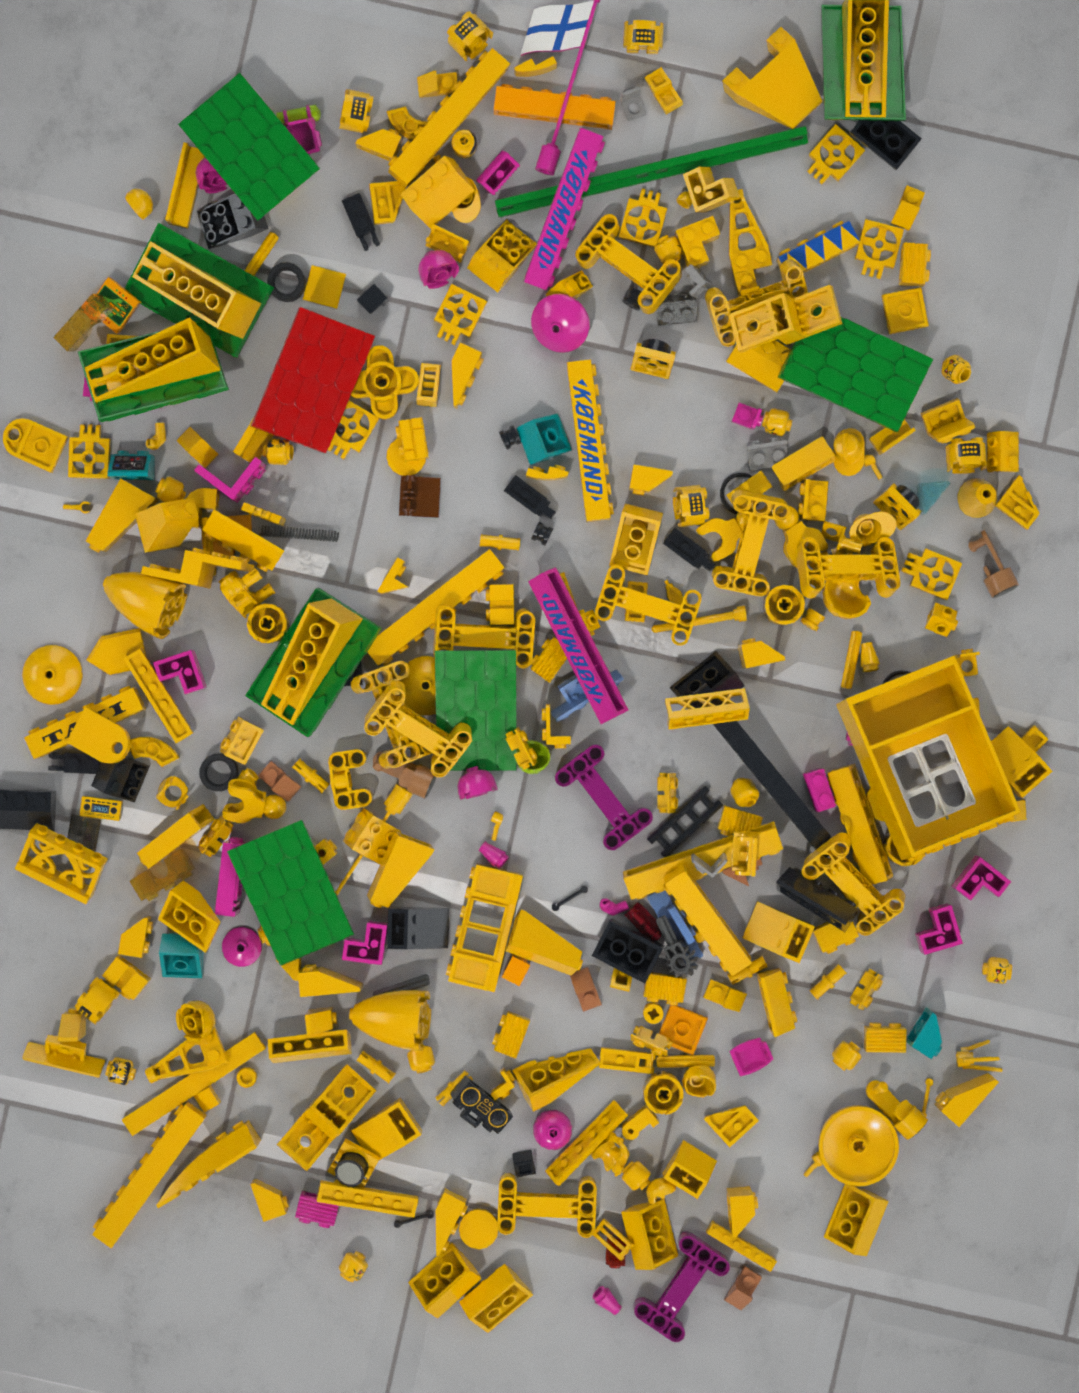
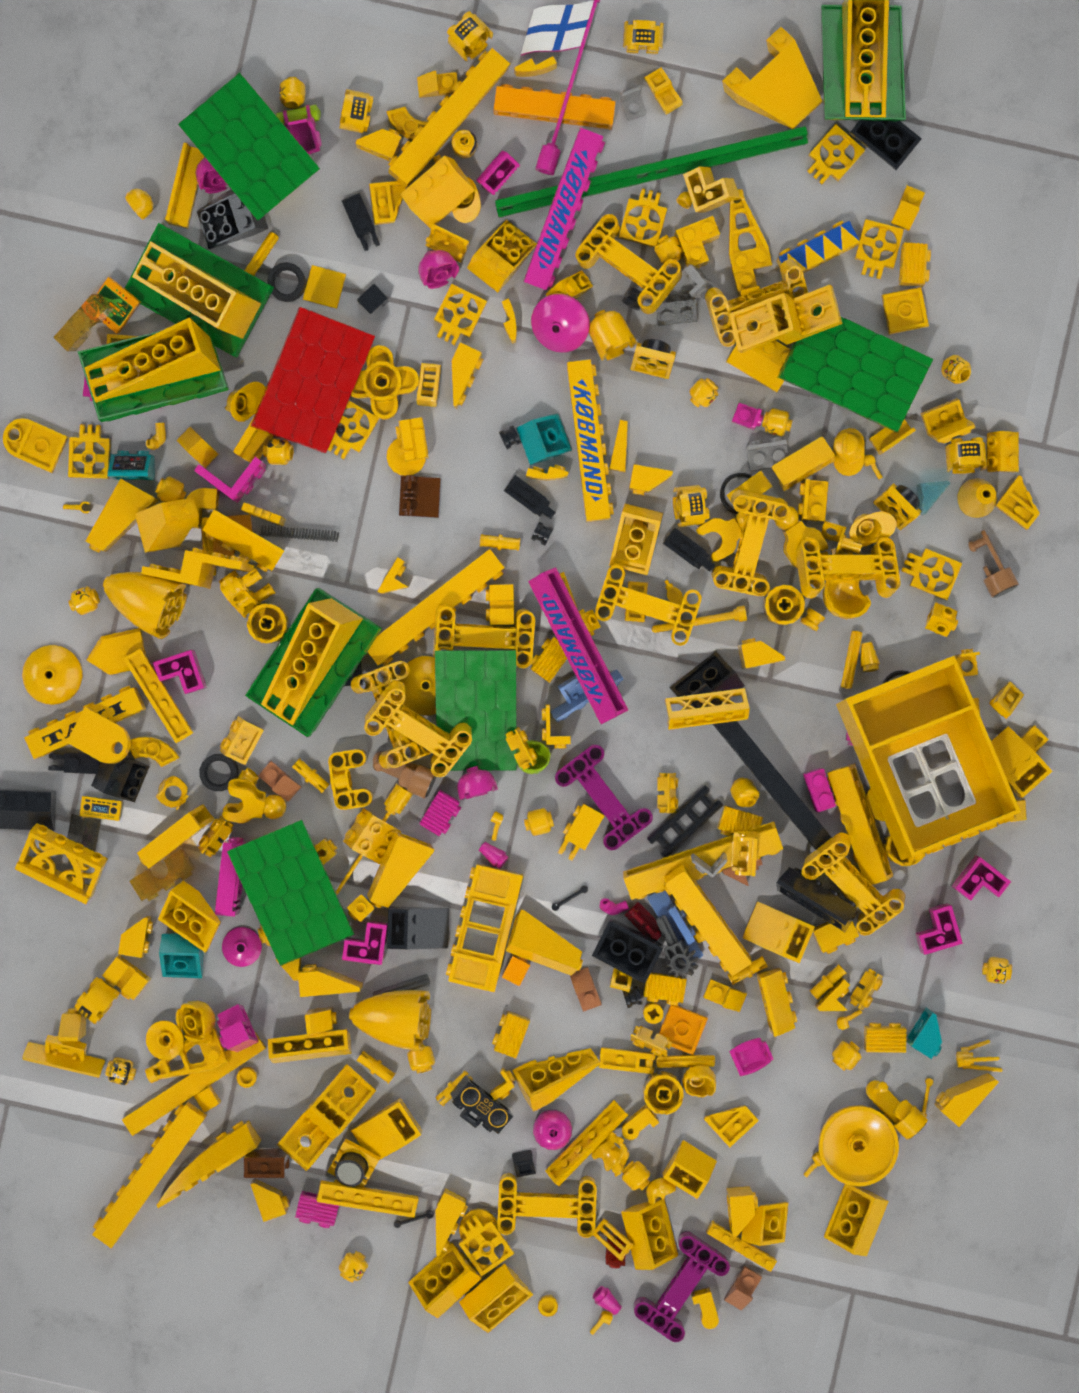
none -> yellow head [68,586,100,615]
none -> yellow dish [146,1020,184,1060]
none -> dark pink brick [217,1004,259,1052]
none -> yellow piece [224,381,266,422]
none -> reddish brown panel [244,1148,290,1178]
none -> yellow head [279,77,306,109]
none -> yellow bracket [347,894,374,922]
none -> dark pink brick [419,789,462,837]
none -> yellow piece [459,1214,514,1277]
none -> yellow slope [501,298,517,344]
none -> yellow head [524,808,554,836]
none -> yellow tile [538,1295,558,1317]
none -> yellow hinge [557,803,605,861]
none -> yellow cylinder [589,310,637,361]
none -> yellow hand [590,1311,613,1335]
none -> yellow piece [609,420,628,473]
none -> black wheel [622,985,643,1008]
none -> yellow head [689,378,719,408]
none -> yellow leg [691,1287,719,1329]
none -> yellow slope [741,1202,788,1246]
none -> yellow slope [815,978,850,1011]
none -> yellow hand [837,1009,862,1030]
none -> yellow slope [989,681,1024,719]

